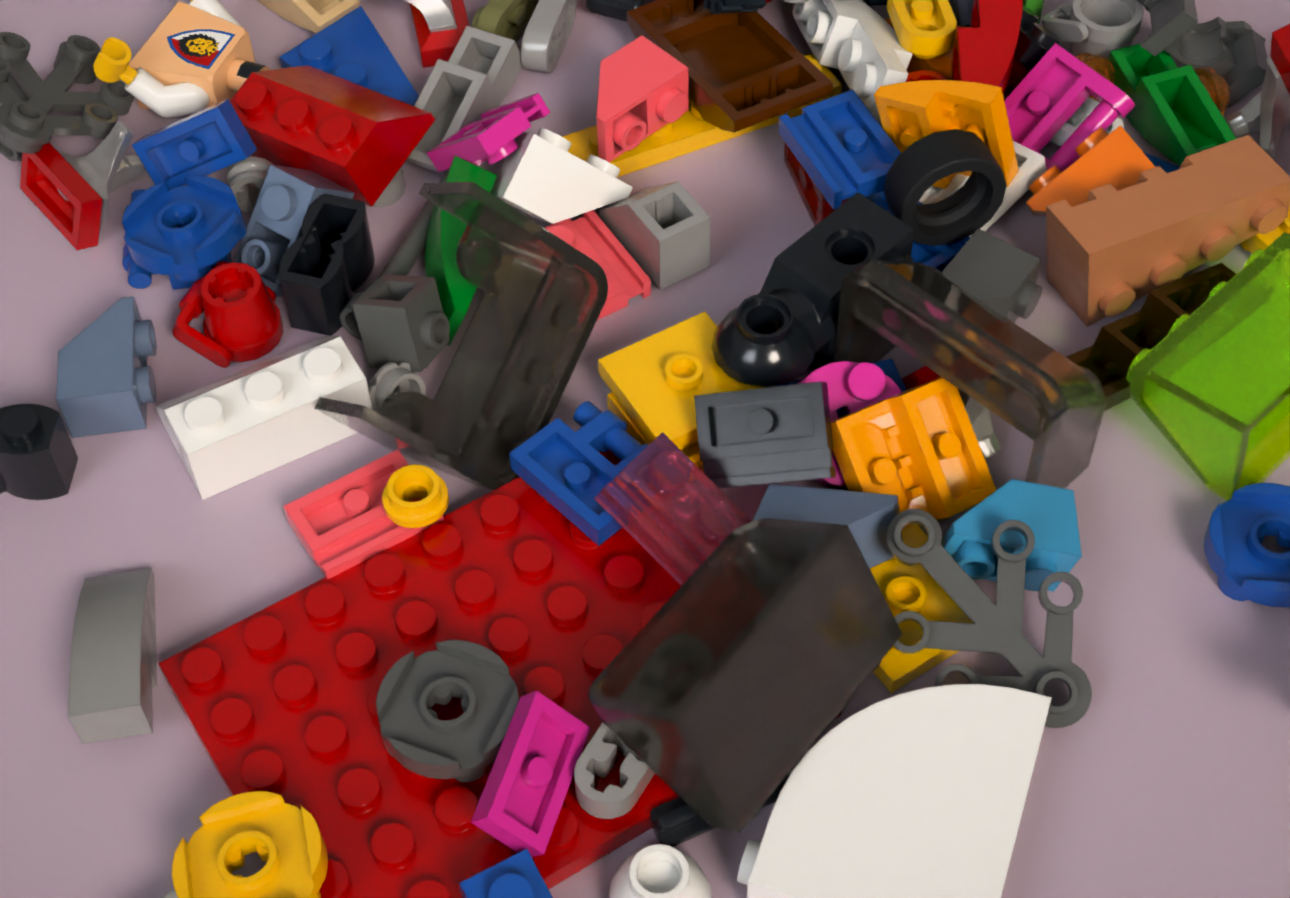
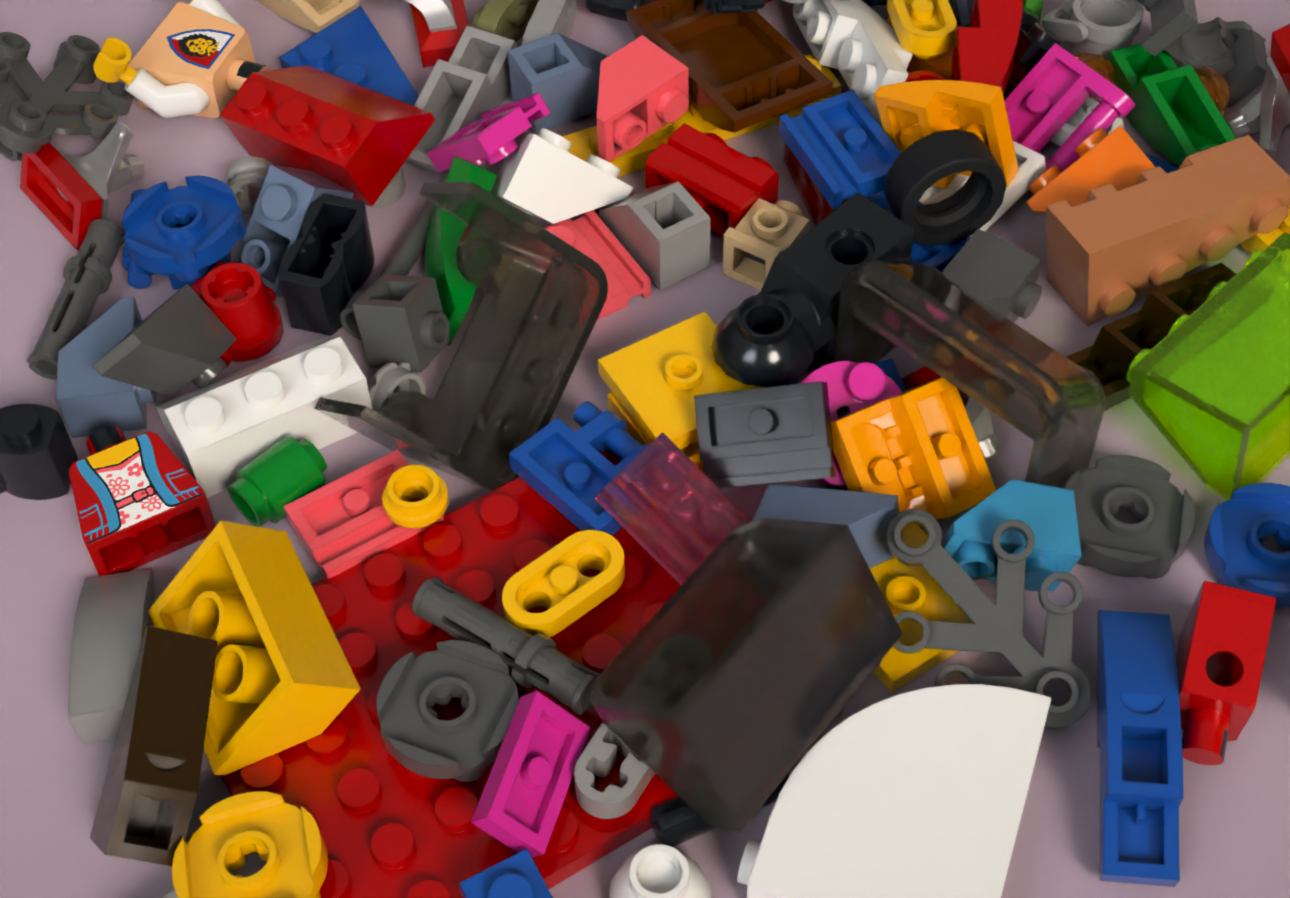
blue plate [132,99,257,190] -> none
none -> dark grey pin [27,219,125,380]
none -> torso [68,426,216,576]
none -> dark brown slope [90,625,218,866]
none -> dark grey slope [92,284,237,396]
none -> yellow slope [148,520,361,775]
none -> green brick [228,436,327,527]
none -> dark grey pin [412,577,604,715]
none -> yellow plate [502,530,625,637]
none -> sand blue slope [508,33,608,134]
none -> red brick [645,123,779,239]
none -> tan brick [723,198,810,291]
none -> dark grey plate [1064,455,1195,579]
none -> blue slope [1097,610,1184,887]
none -> red torso [1176,581,1276,765]

